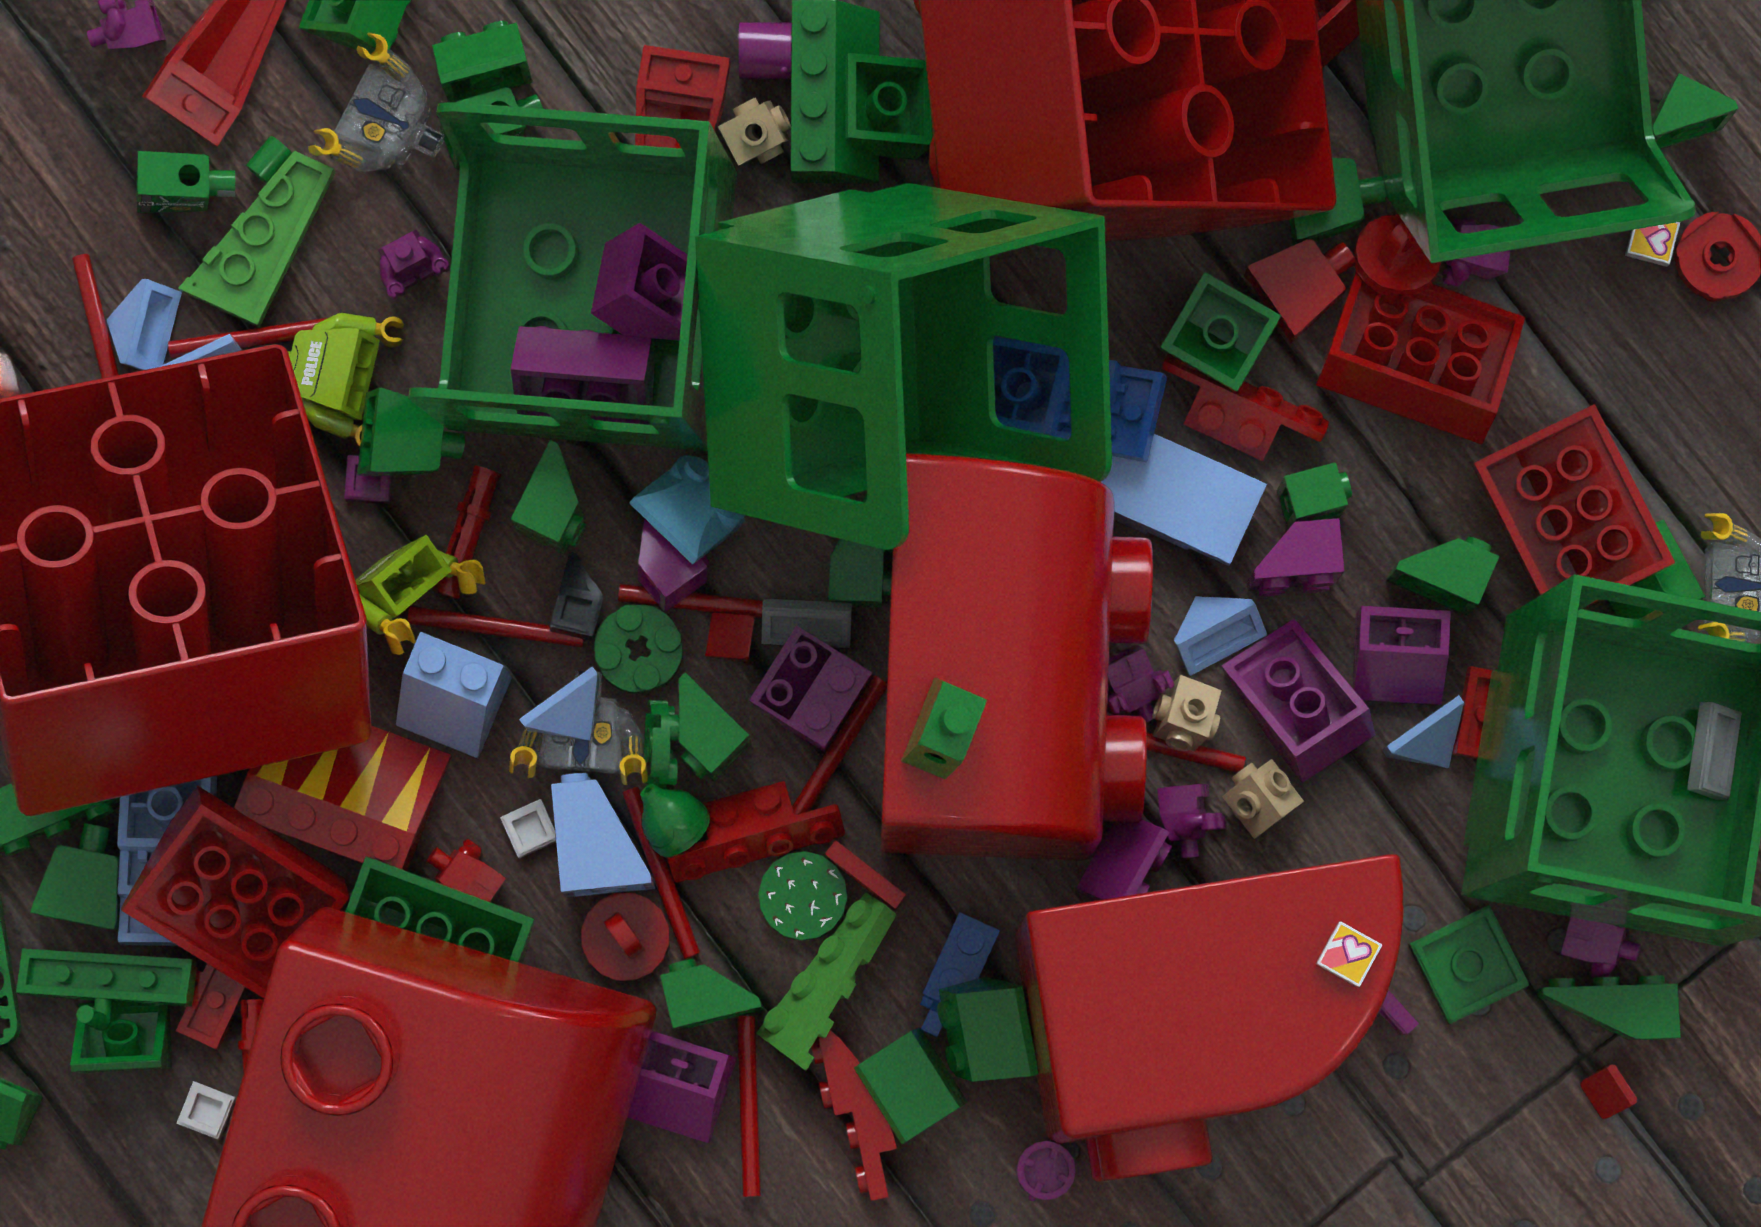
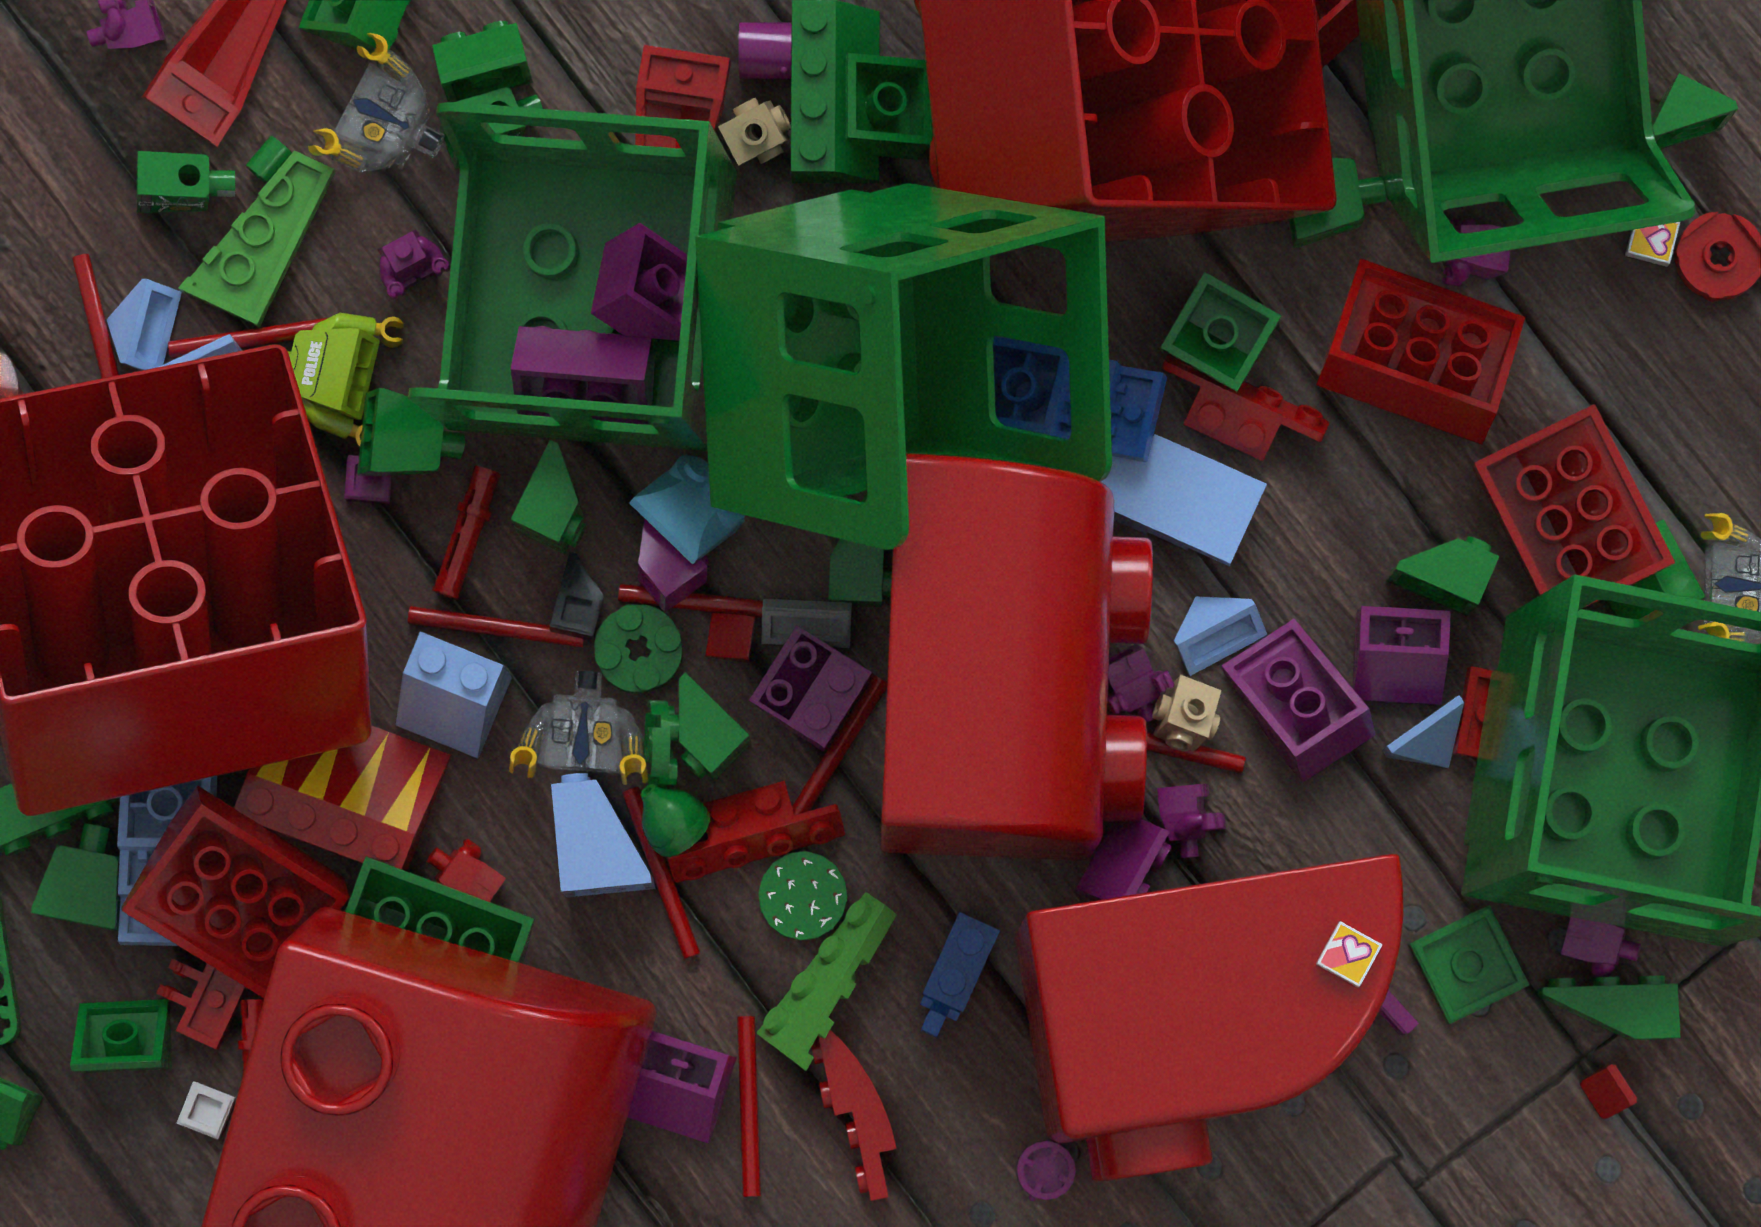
green plate [16,948,198,1031] -> none
lime torso [355,535,486,655] -> none
white tile [500,799,556,859] -> none
light blue slope [519,667,600,741] -> none
red tile [581,892,670,981] -> none
green slope [660,959,763,1031] -> none
red tile [825,840,906,911] -> none
green slope [854,1027,968,1144] -> none
green torso [901,677,987,780] -> none
green slope [937,976,1039,1082] -> none
tan brick [1222,759,1304,839] -> none
red torso [1244,239,1356,344] -> none
magenta slope [1247,518,1344,597] -> none
green brick [1276,462,1352,529] -> none
red tile [1354,214,1441,298] -> none
light grey tile [1687,702,1742,800] -> none

